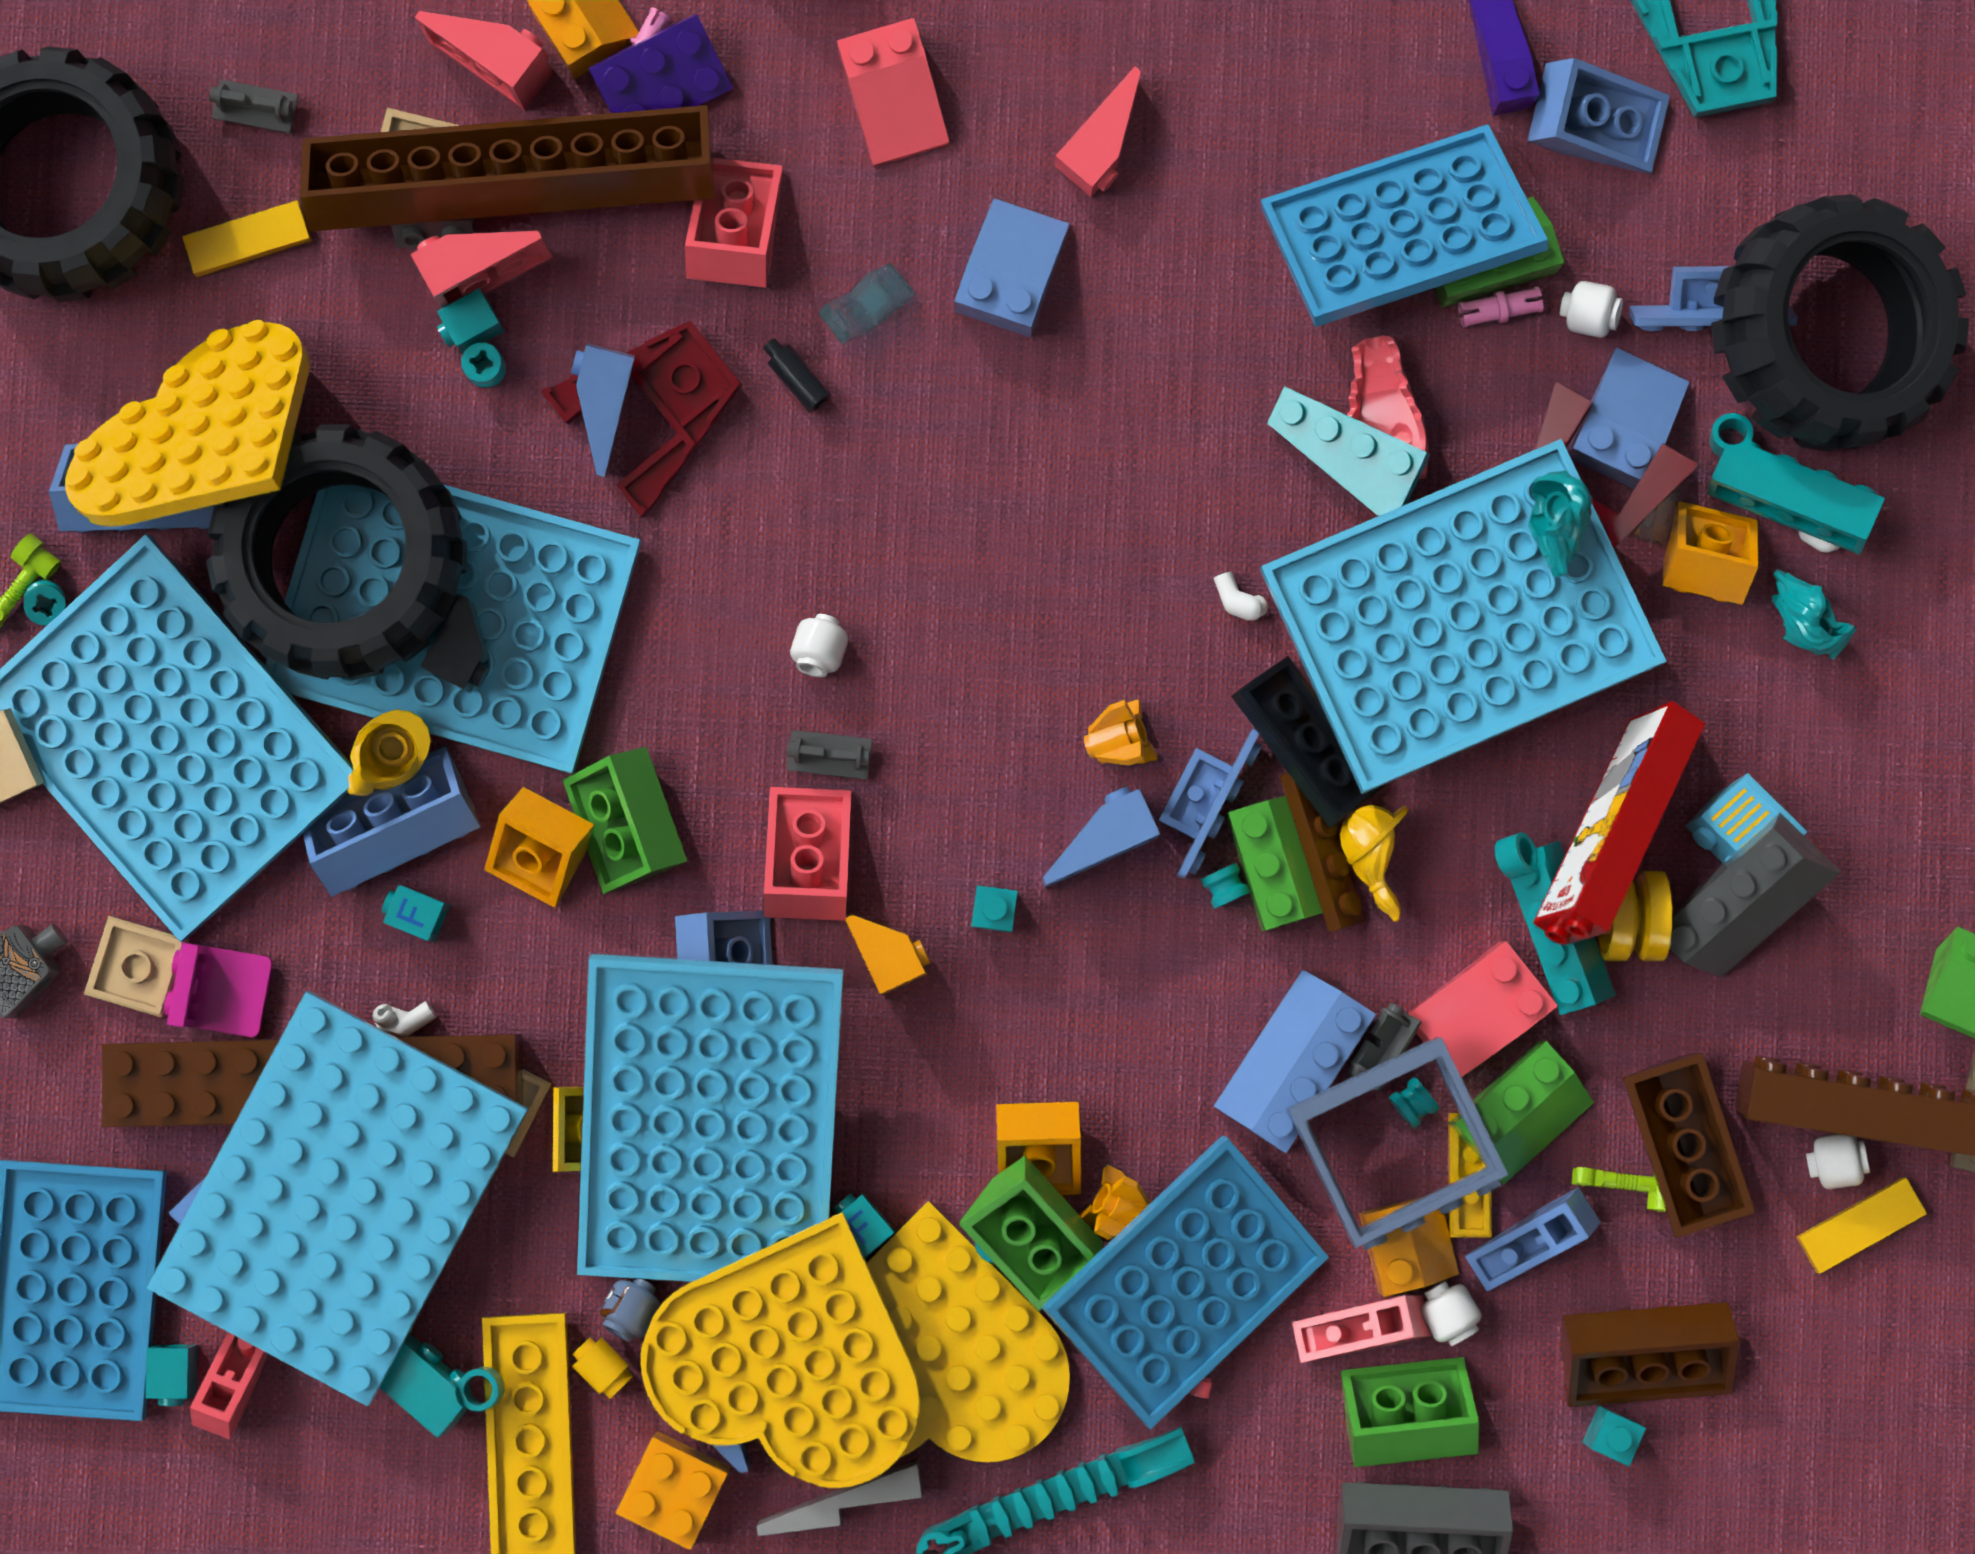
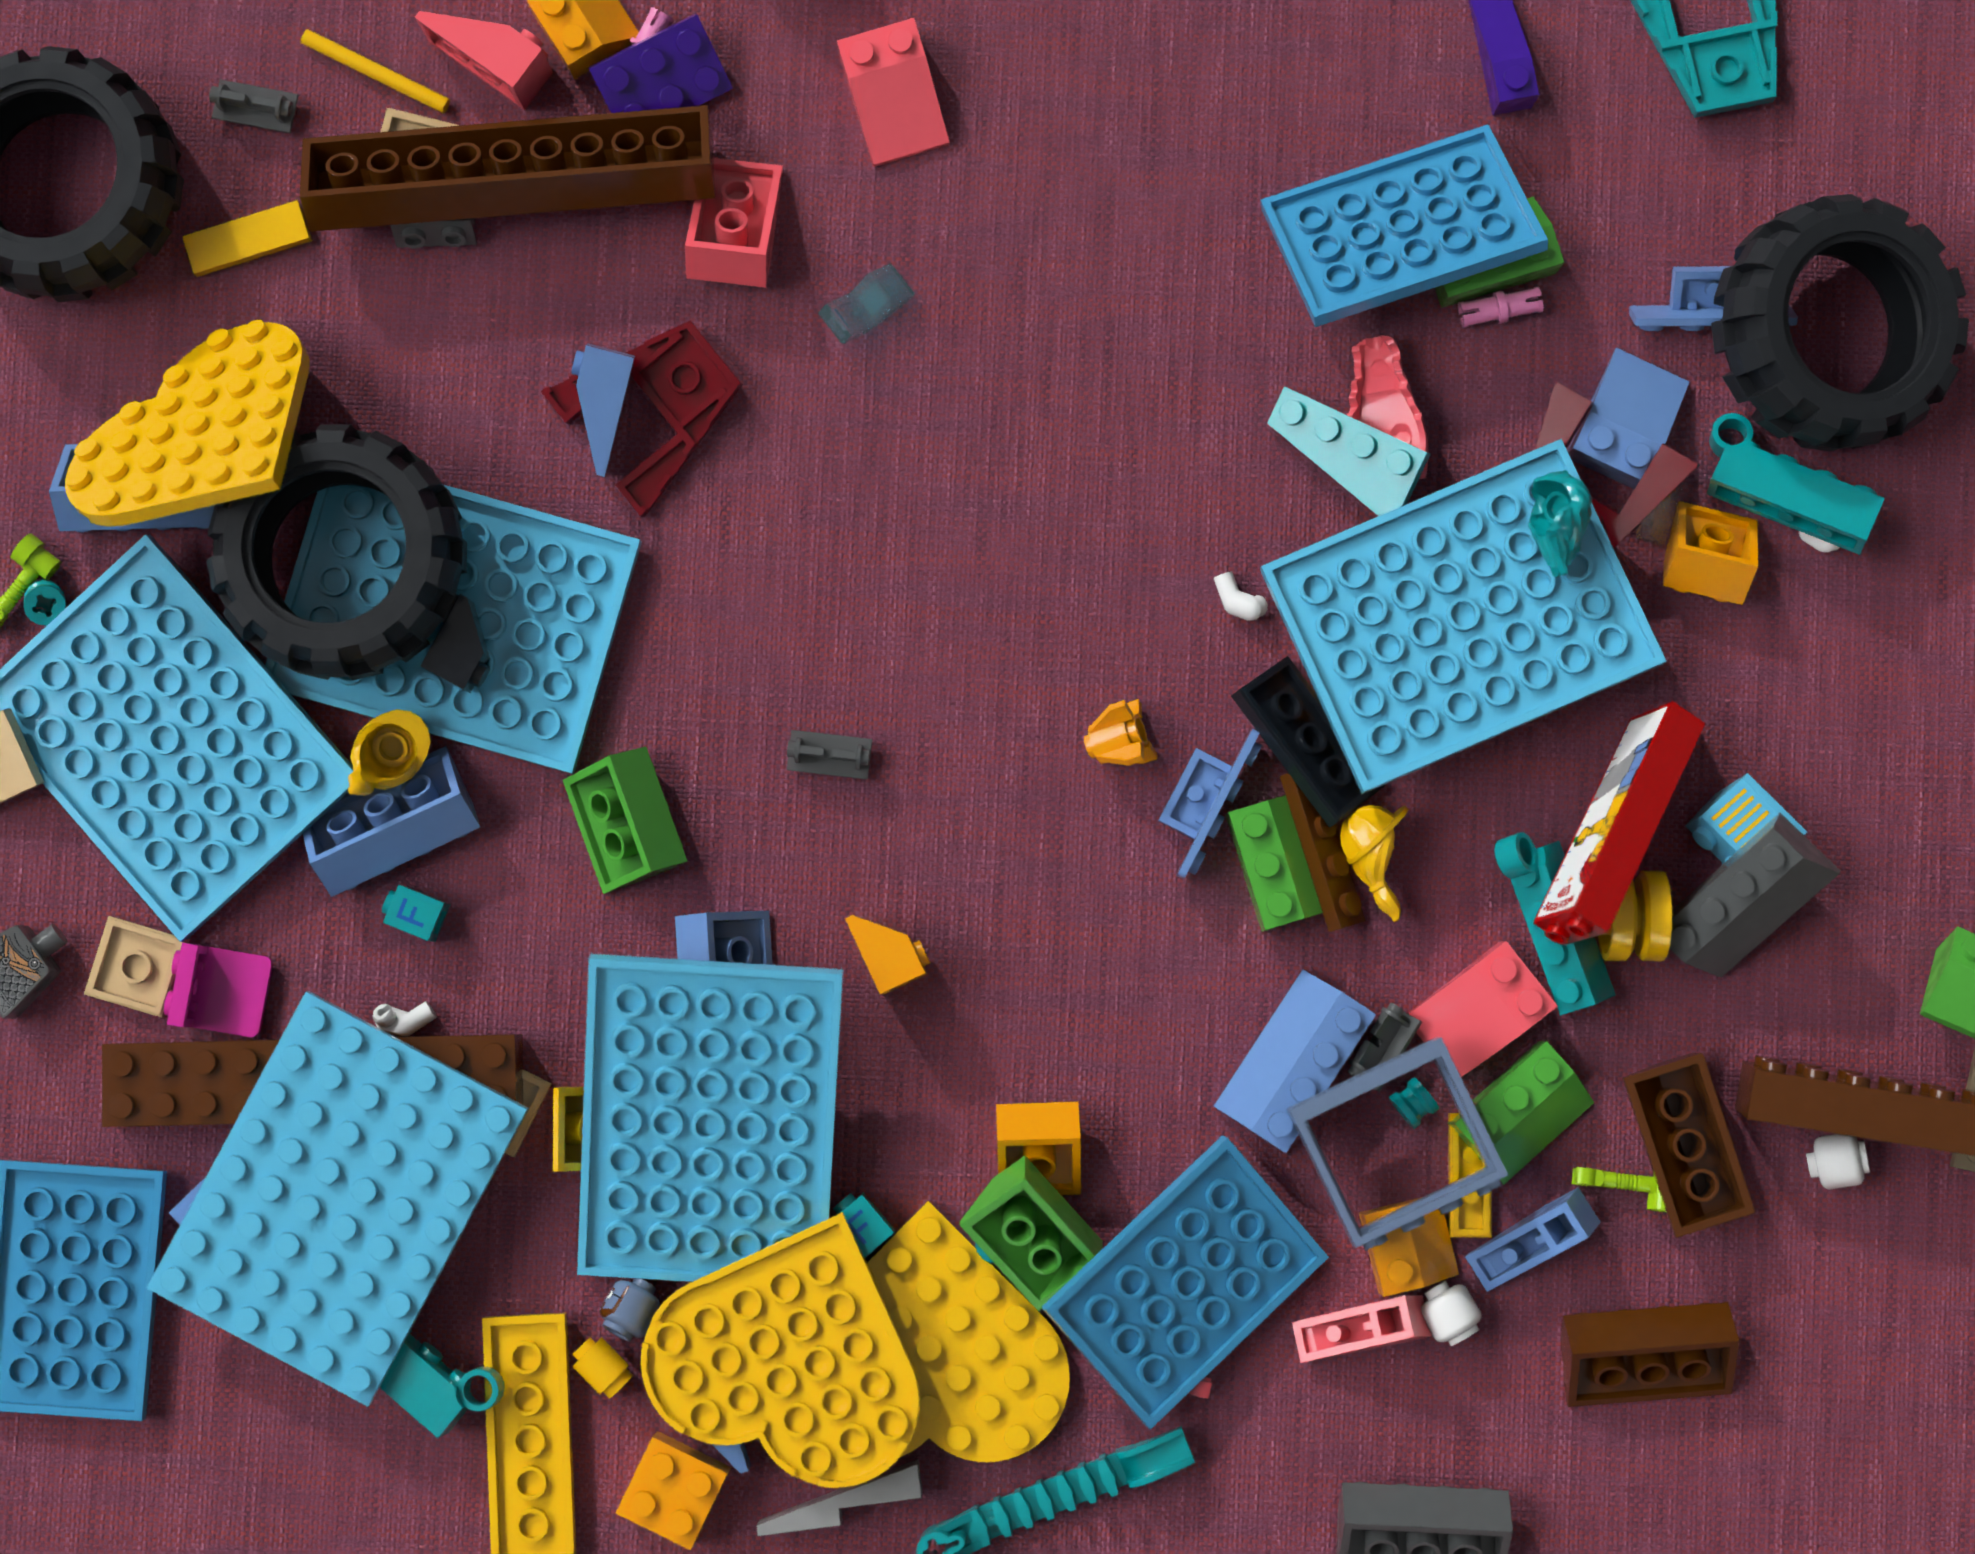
teal brick [145,1344,198,1406] -> none
coral slope [190,1332,268,1440] -> none
coral slope [410,231,553,308] -> none
teal brick [437,288,505,354] -> none
teal wheel [461,343,506,388] -> none
light orange slope [484,787,594,908] -> none
black cylinder [763,338,831,413] -> none
coral slope [764,787,851,921] -> none
white head [790,614,848,677] -> none
medium blue slope [954,198,1070,338] -> none
teal brick [971,885,1018,933] -> none
medium blue slope [1042,786,1160,888] -> none
coral slope [1055,66,1141,197] -> none
light orange brick [1080,1165,1153,1240] -> none
teal wheel [1200,863,1250,909] -> none
bright green slope [1341,1357,1479,1467] -> none
medium blue slope [1528,58,1670,174] -> none
white head [1560,281,1623,338] -> none
teal brick [1582,1405,1646,1466] -> none
teal hair [1772,570,1856,659] -> none
yellow tile [1796,1177,1927,1274] -> none
none -> yellow bar [301,29,450,113]

